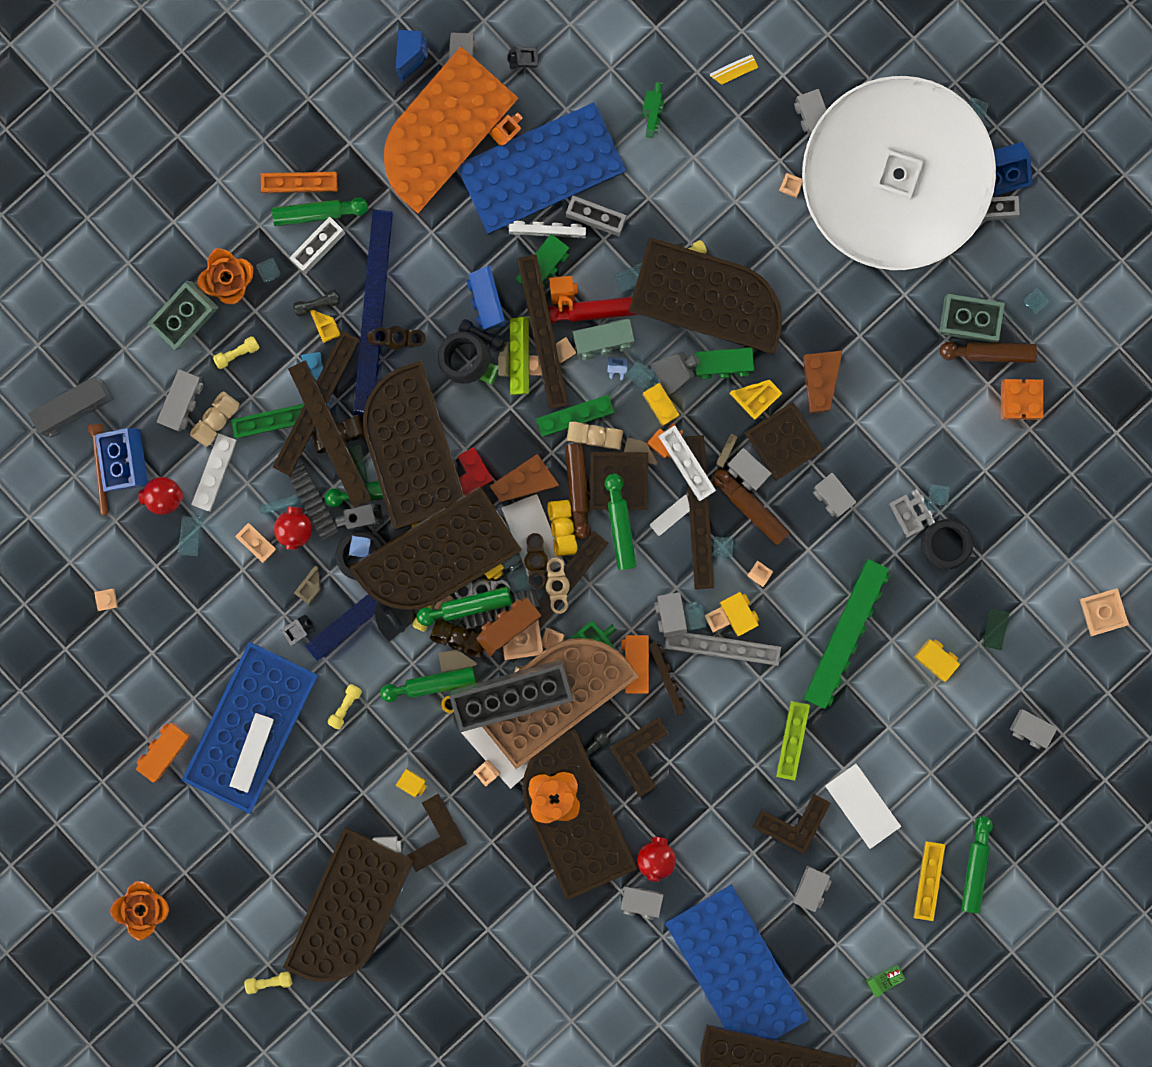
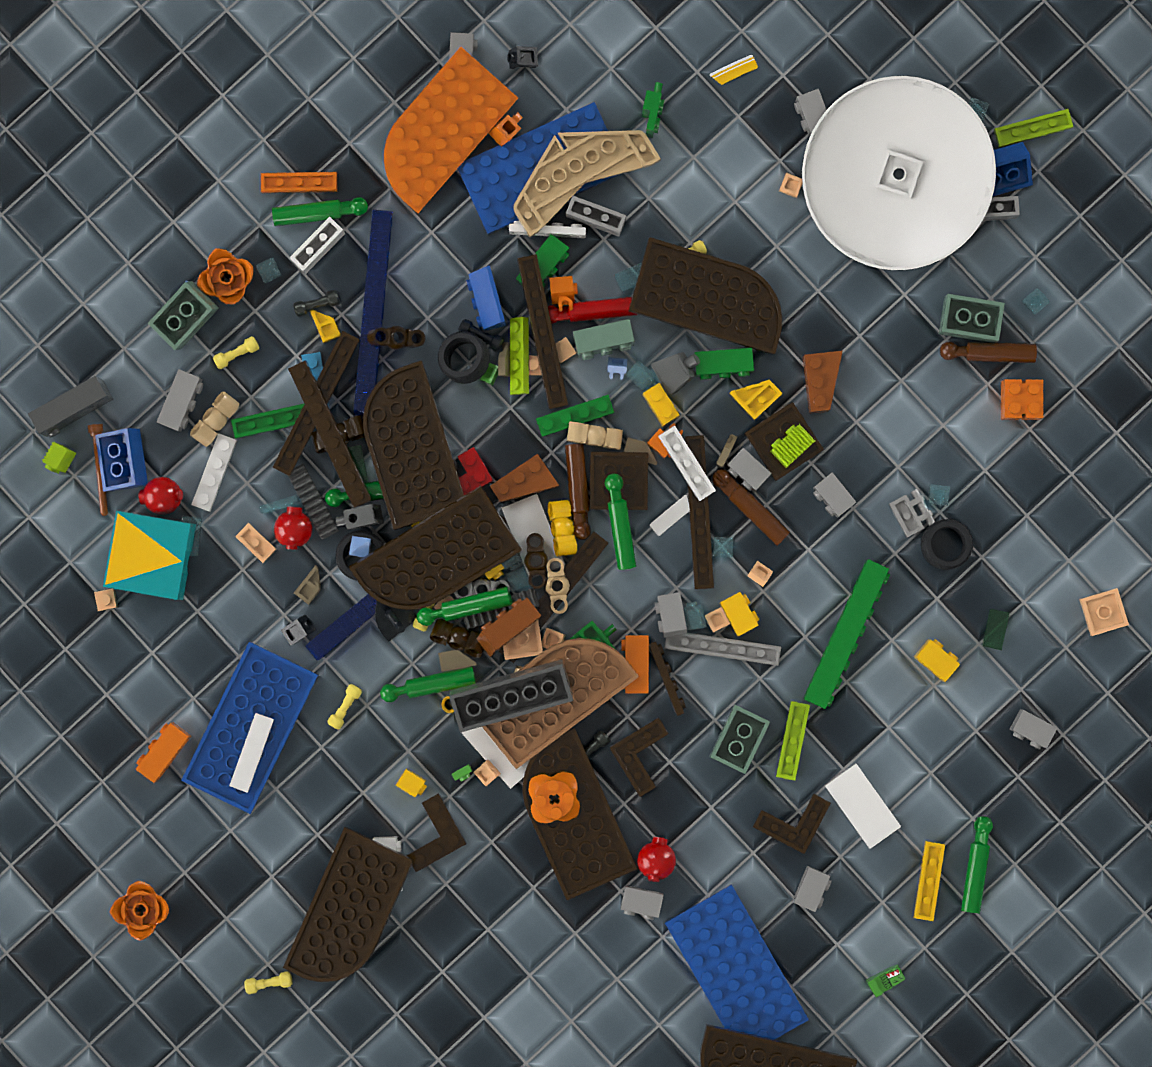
blue slope [396,30,428,81] -> none
none -> lime brick [42,442,76,474]
none -> tile [103,511,196,600]
none -> bright green plate [452,764,473,782]
none -> tan wing [513,130,661,237]
none -> sand green brick [709,704,770,774]
none -> lime brick [770,424,815,468]
none -> lime plate [994,109,1073,148]

